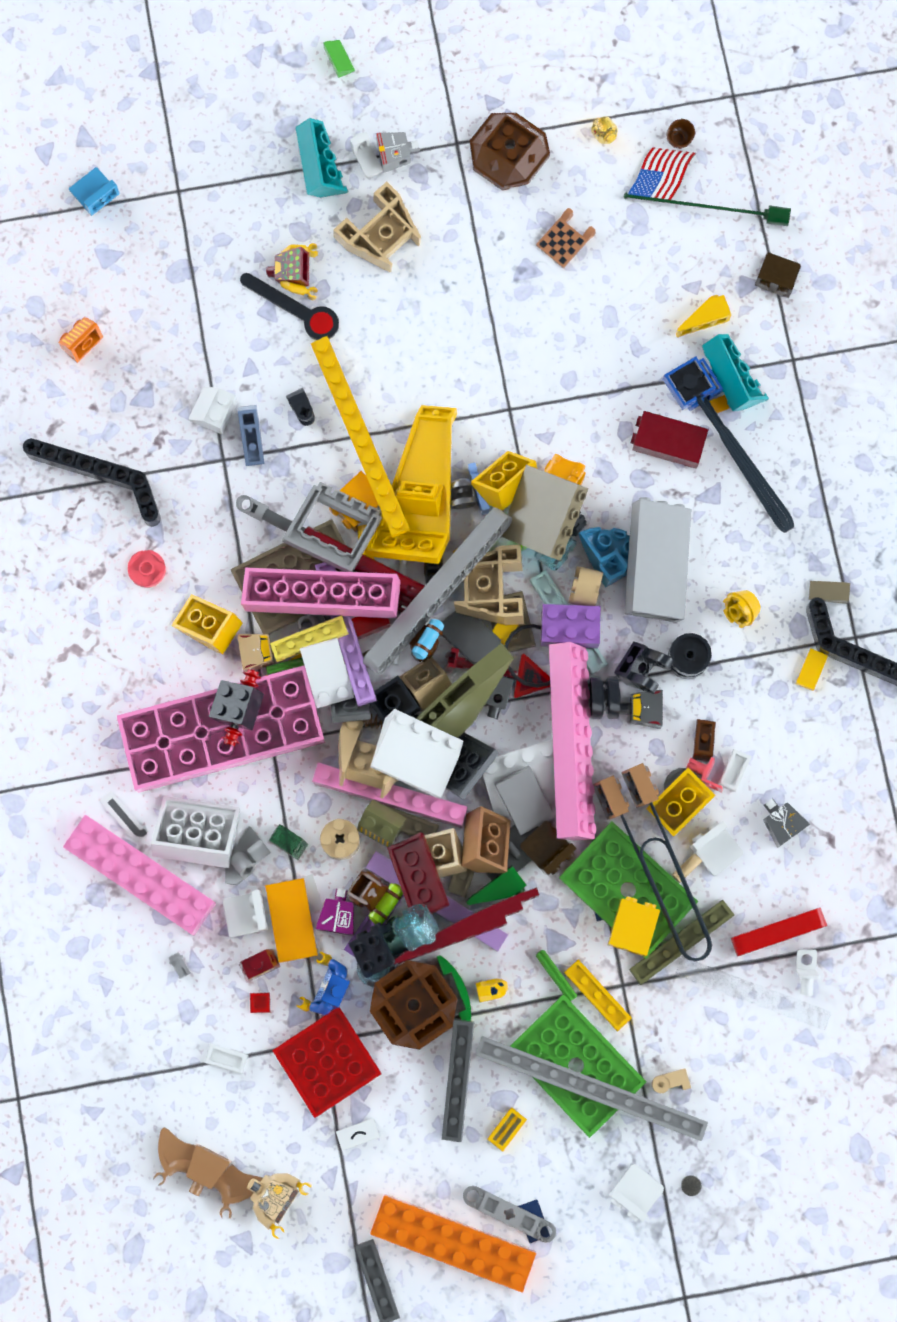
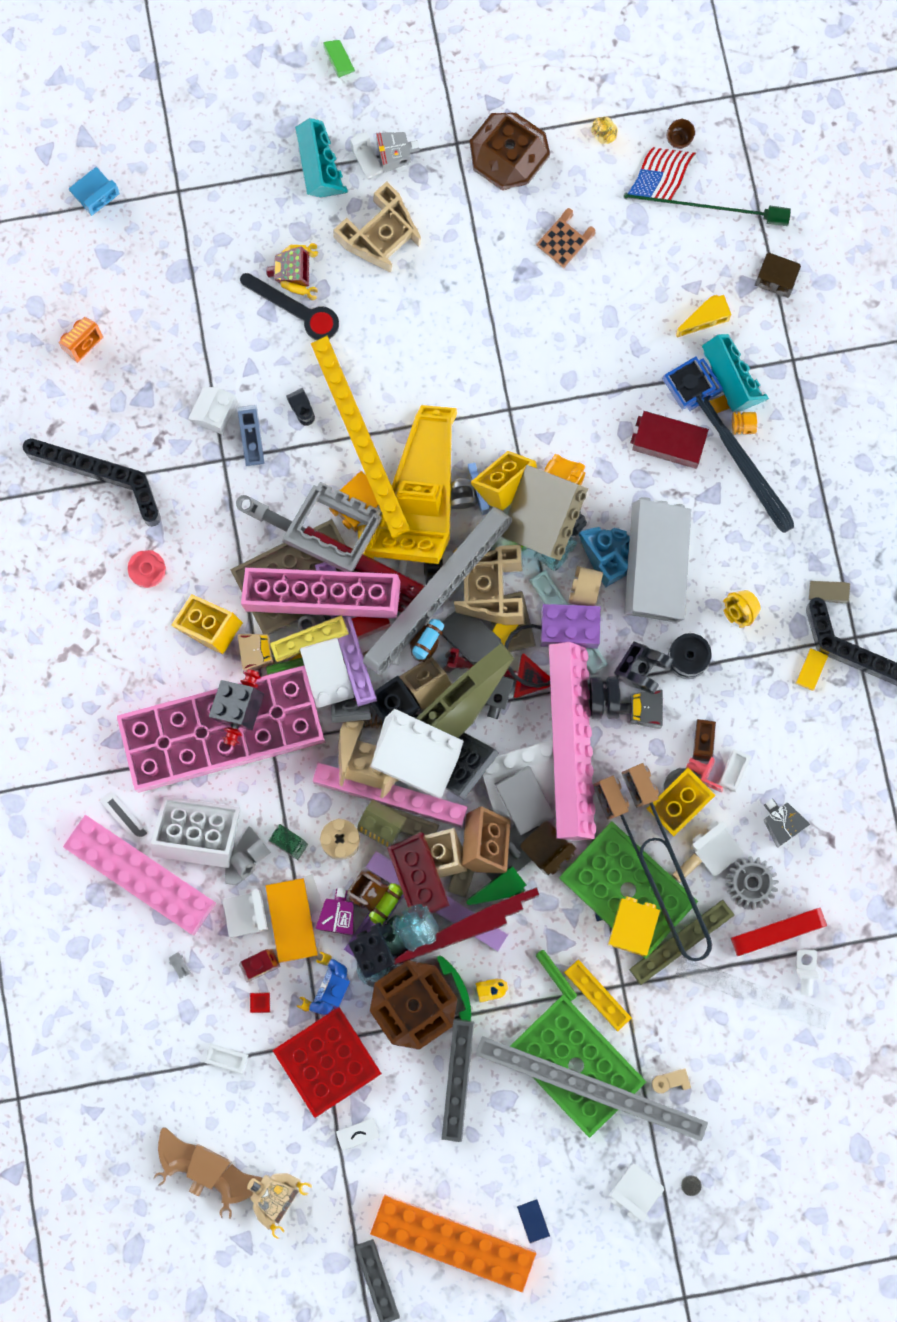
light grey piece [463,1186,556,1243] -> none
yellow tile [487,1107,527,1152] -> none
none -> light grey gear [725,856,779,910]
none -> light orange piece [731,412,757,435]

